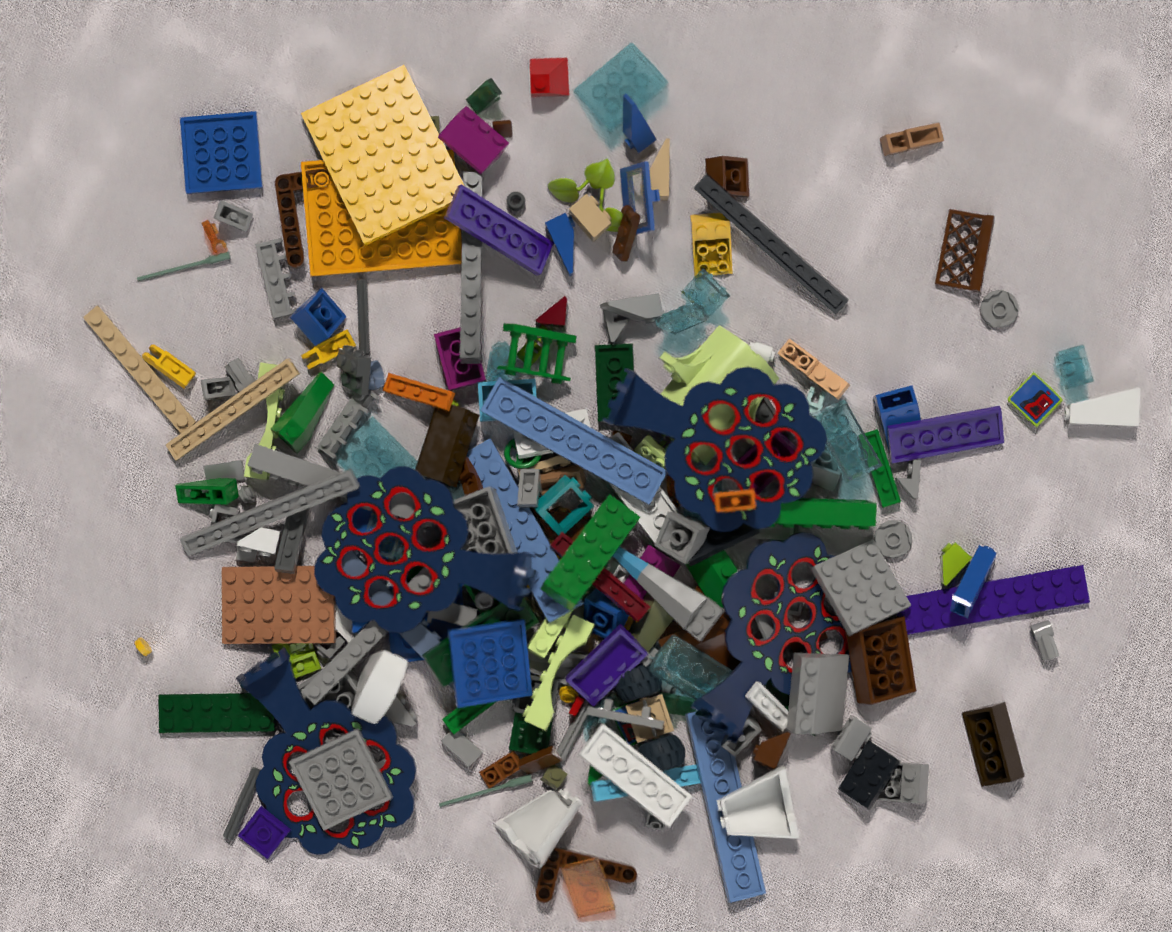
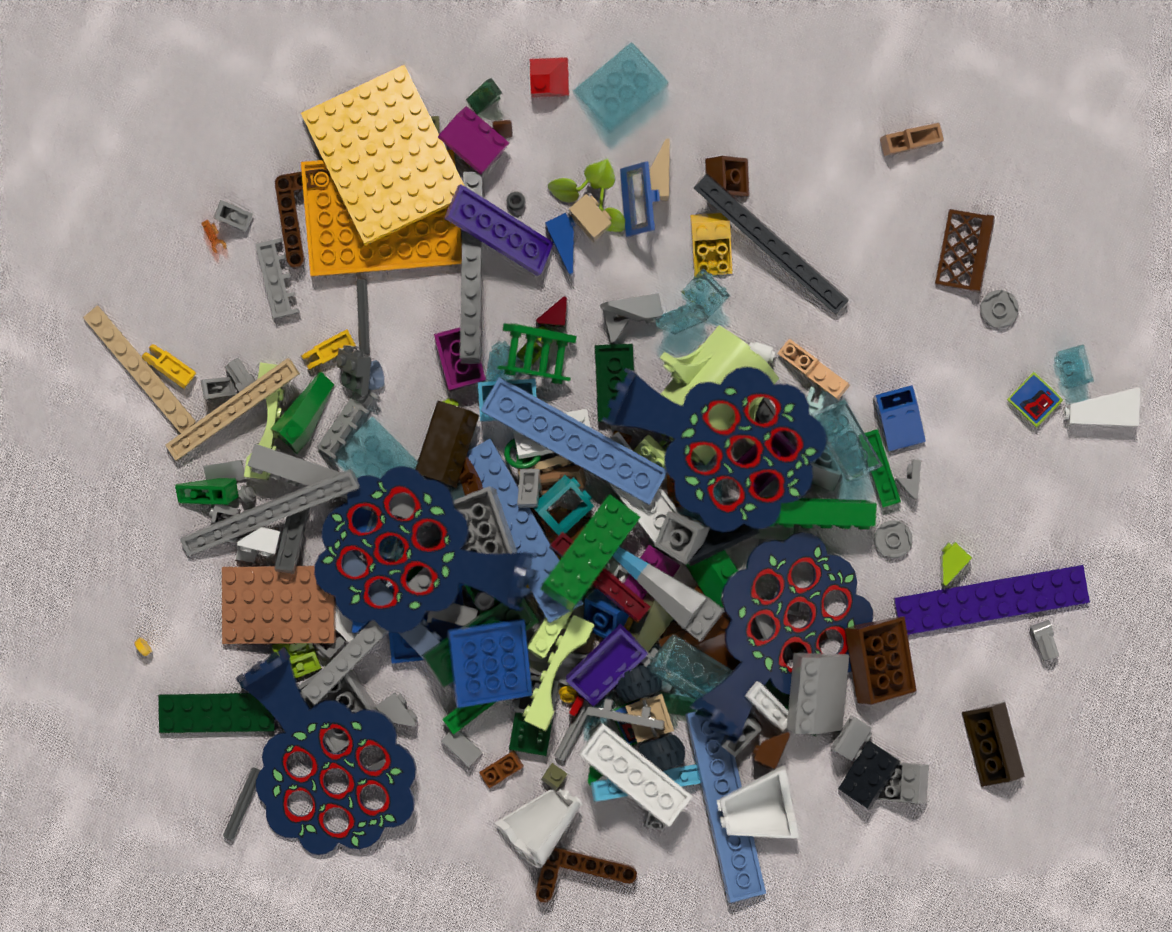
sand green piece [137,251,231,281] -> none
blue plate [180,111,263,194] -> none
dark purple plate [238,806,291,860] -> none
light grey plate [289,728,393,830] -> none
blue slope [290,288,347,346] -> none
white piece [352,650,408,724] -> none
orange tile [382,373,455,411] -> none
sand green piece [439,774,533,807] -> none
reddish brown slope [518,746,562,775] -> none
clear orange tile [561,857,616,918] -> none
reddish brown plate [612,205,641,261] -> none
blue slope [623,94,657,153] -> none
orange brick [715,489,756,513] -> none
light grey plate [811,539,911,636] -> none
dark purple plate [887,406,1004,464] -> none
blue slope [950,545,997,619] -> none

